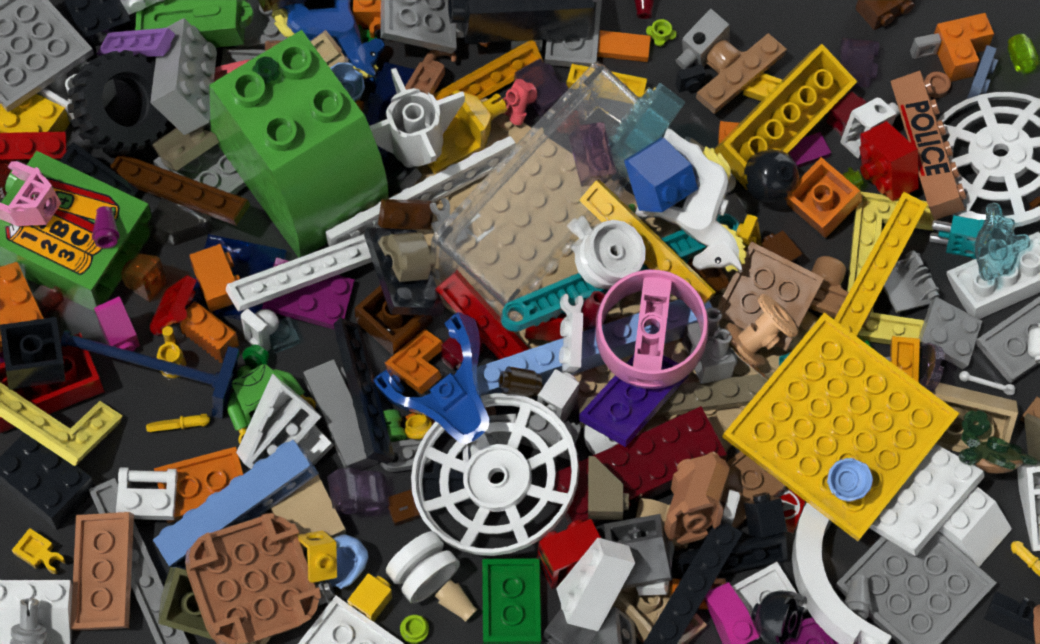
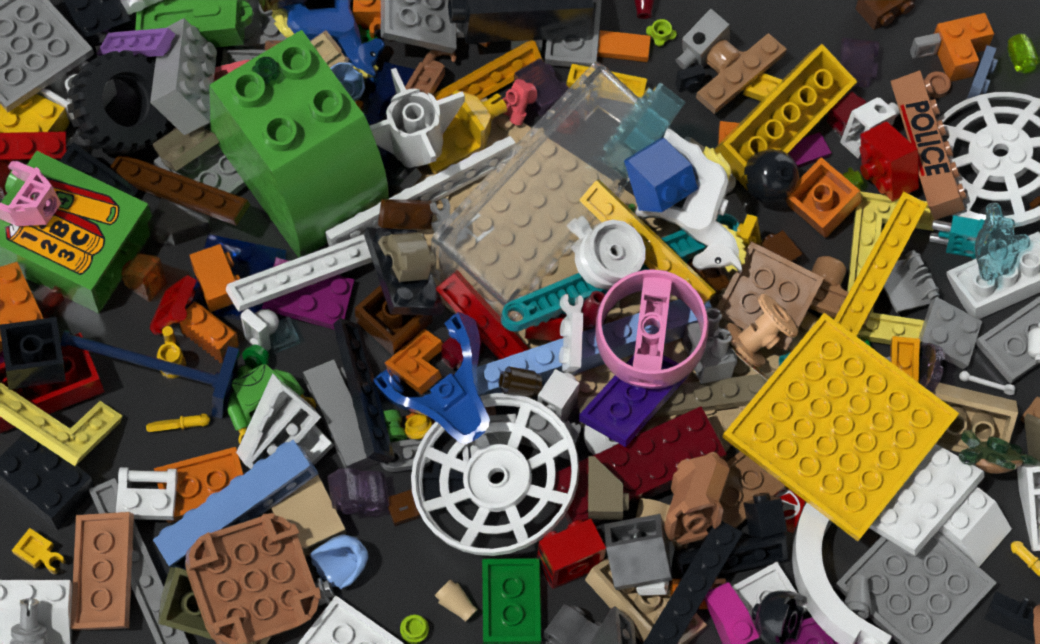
magenta cone [92,206,120,248] -> none
dark pink slope [94,297,140,351] -> none
yellow bracket [297,530,337,583] -> none
yellow brick [347,573,392,622] -> none
white wheel [386,531,460,604] -> none
white wedge [556,538,635,631] -> none
clear purple brick [569,122,616,187] -> none
white tile [721,490,740,526] -> none
light blue hair [827,458,873,502] -> none
clear green plate [962,410,990,437] -> none

